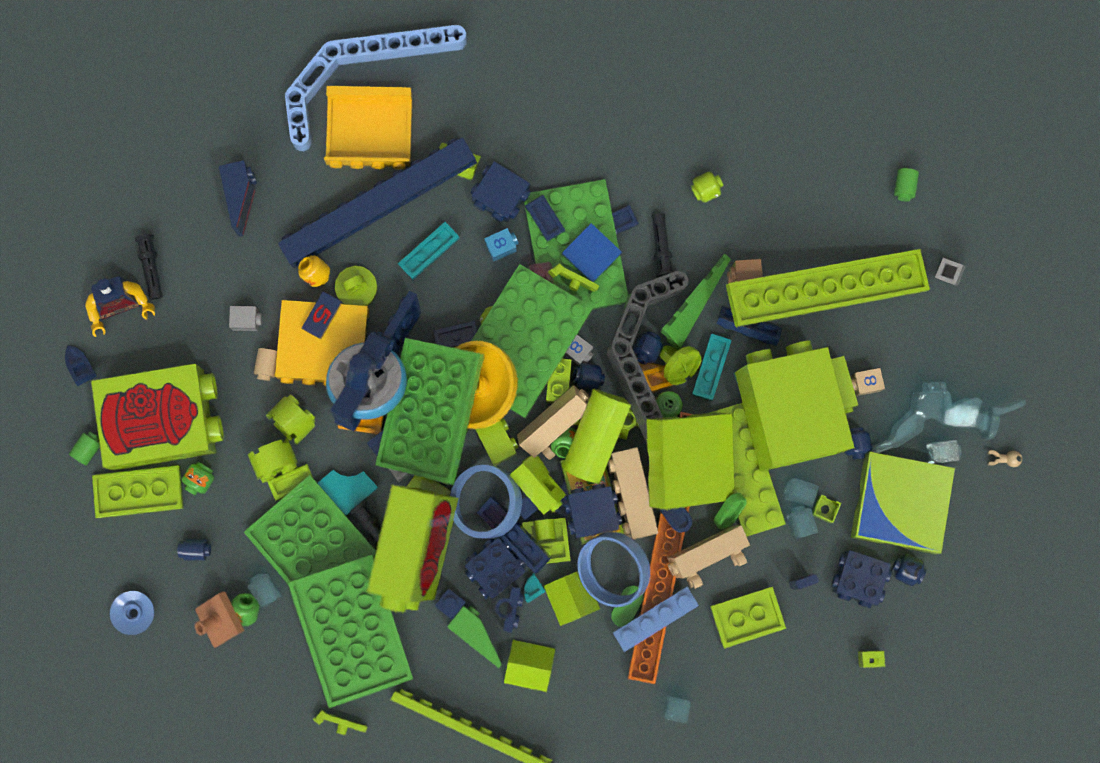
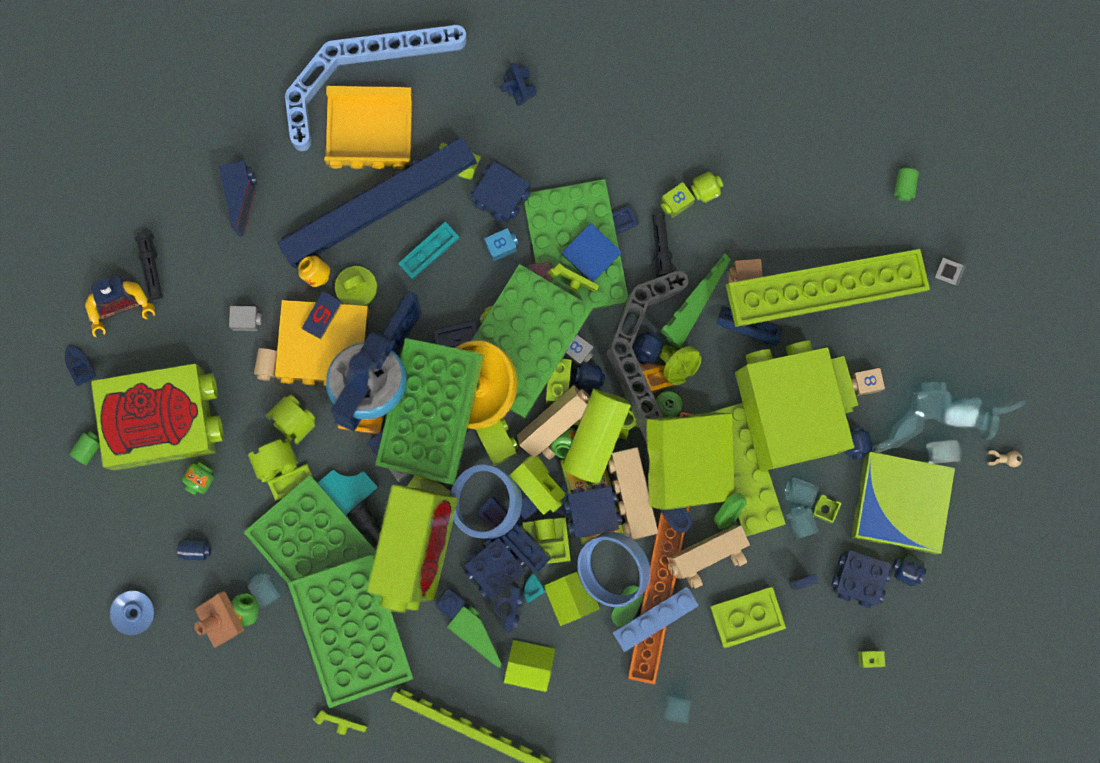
lime tile [92,465,184,519] -> none
dark blue tile [525,195,565,242] -> none
teal plate [692,334,732,401] -> none
none -> dark blue hips [500,62,537,106]
none -> lime brick [660,182,695,218]

